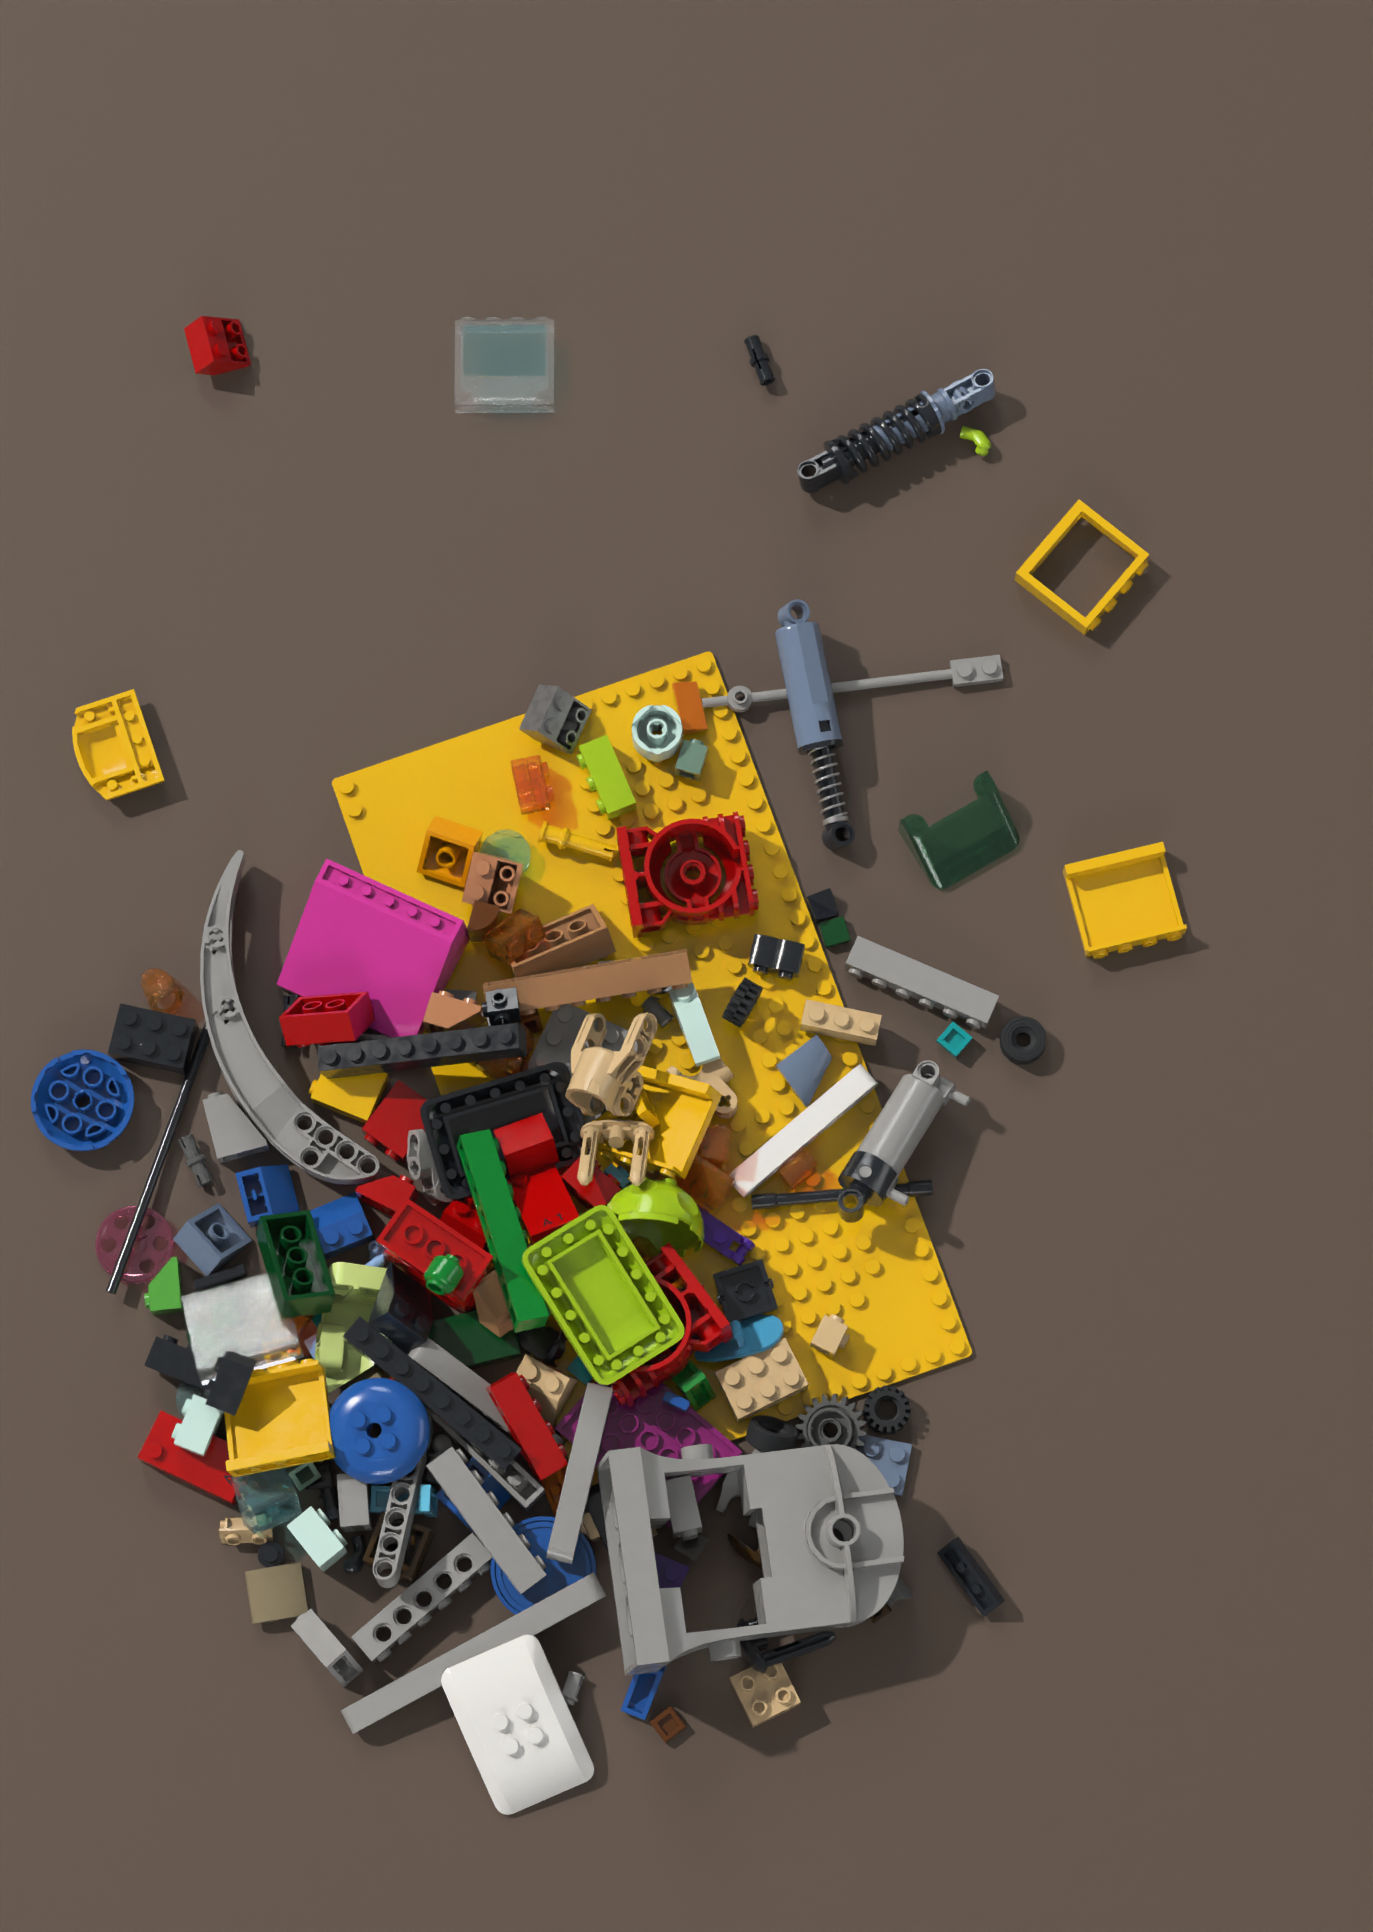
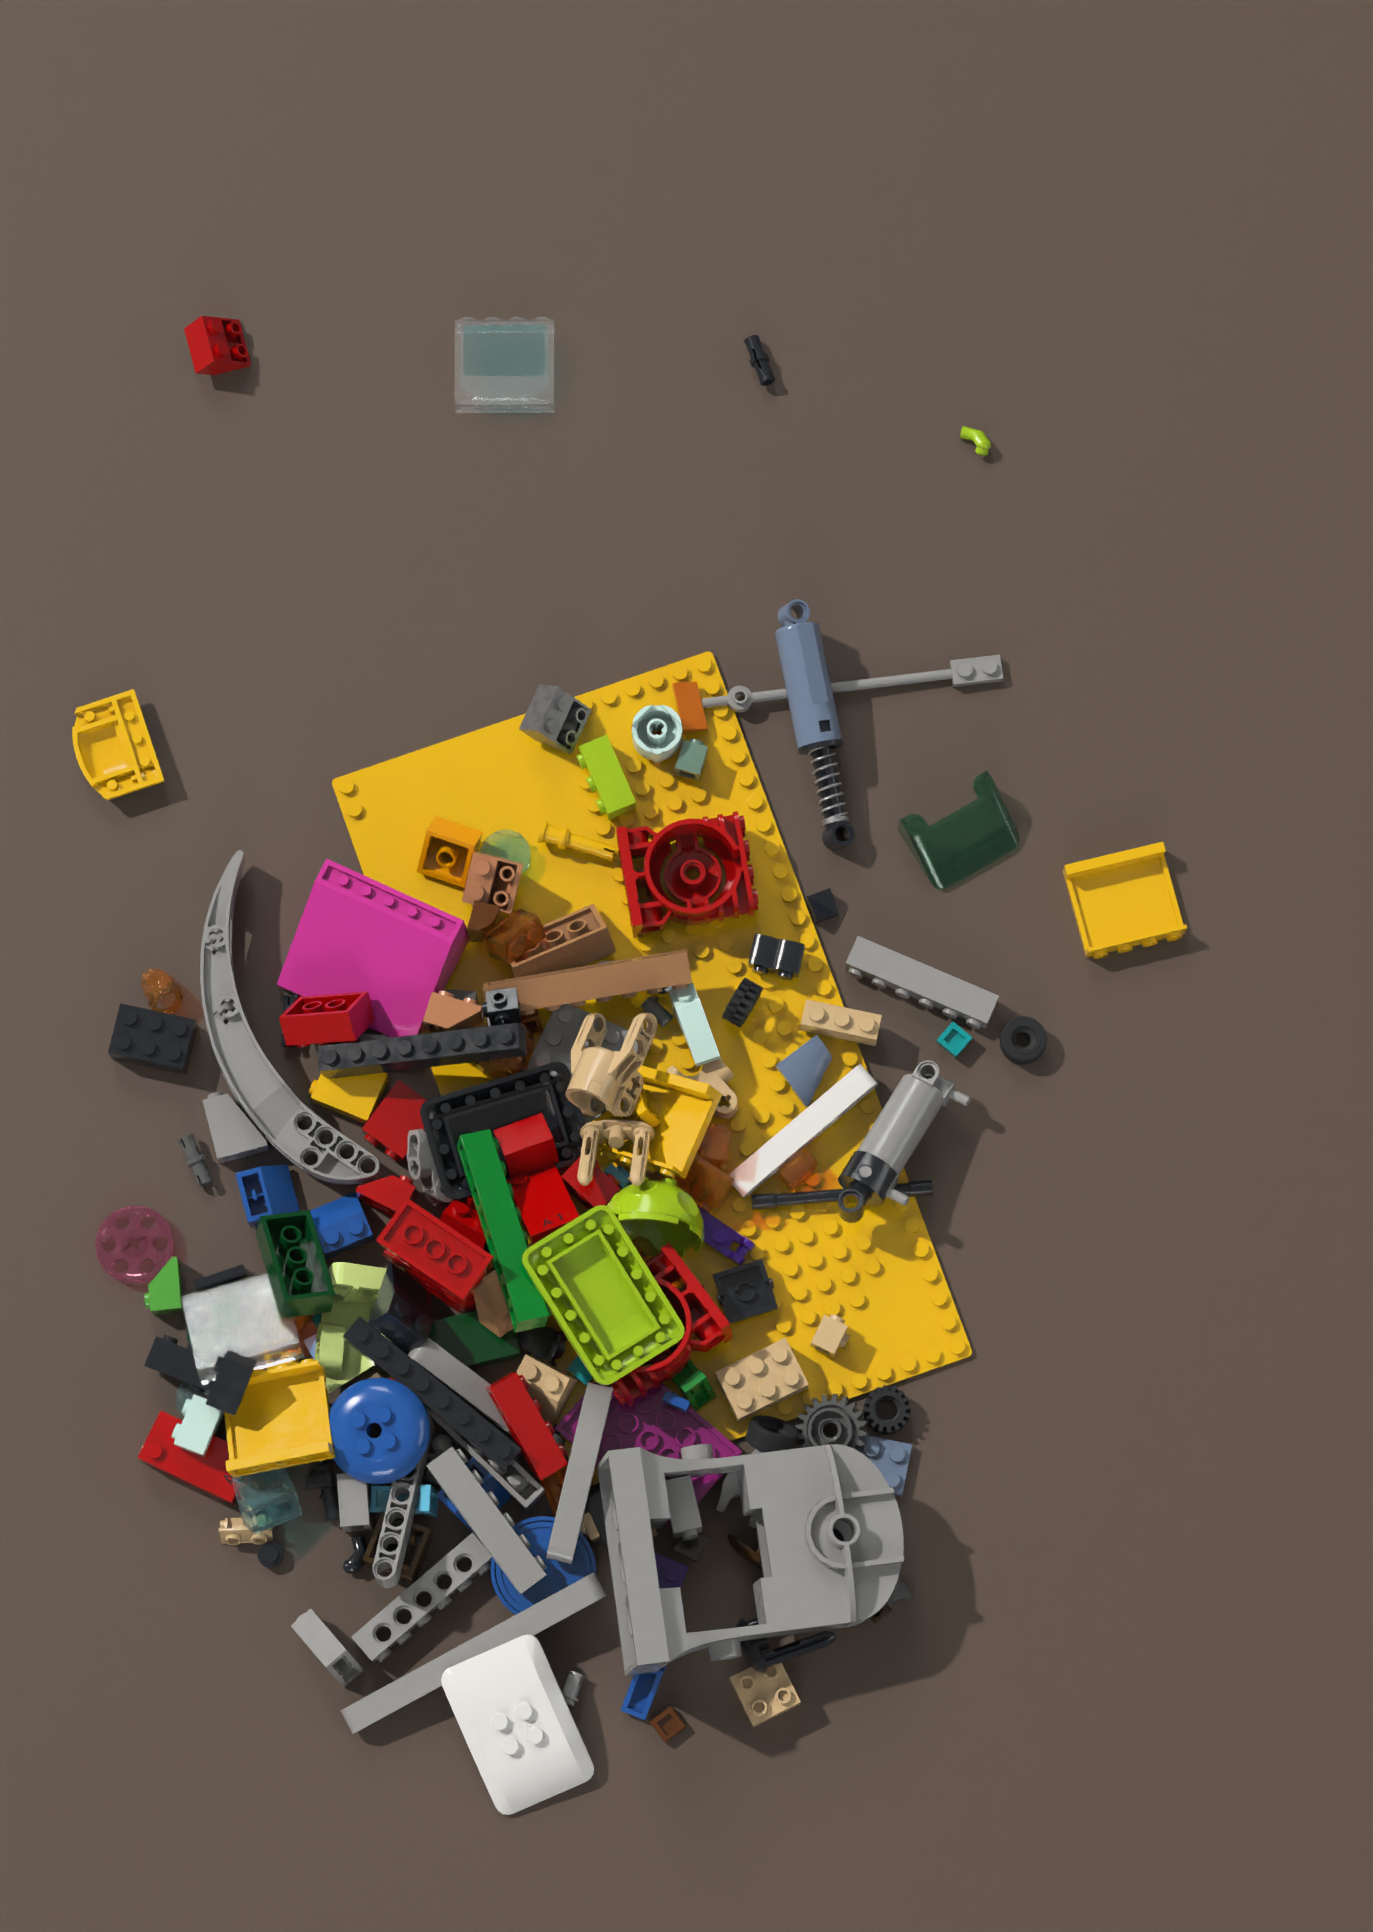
blue brick [31,1049,135,1152] -> none
black piece [106,1021,210,1294] -> none
sand blue slope [173,1203,252,1276] -> none
dark tan slope [245,1563,308,1624] -> none
sand green brick [285,1462,322,1491] -> none
light aqua brick [287,1506,348,1572] -> none
light blue arm [365,1240,386,1268] -> none
green head [424,1254,464,1295] -> none
clear orange brick [510,755,555,815] -> none
dark azure shield [694,1314,784,1362] -> none
black piece [797,369,996,493] -> none
dark green tile [819,916,851,949] -> none
black plate [937,1536,1005,1617] -> none
yellow window [1014,500,1149,635] -> none

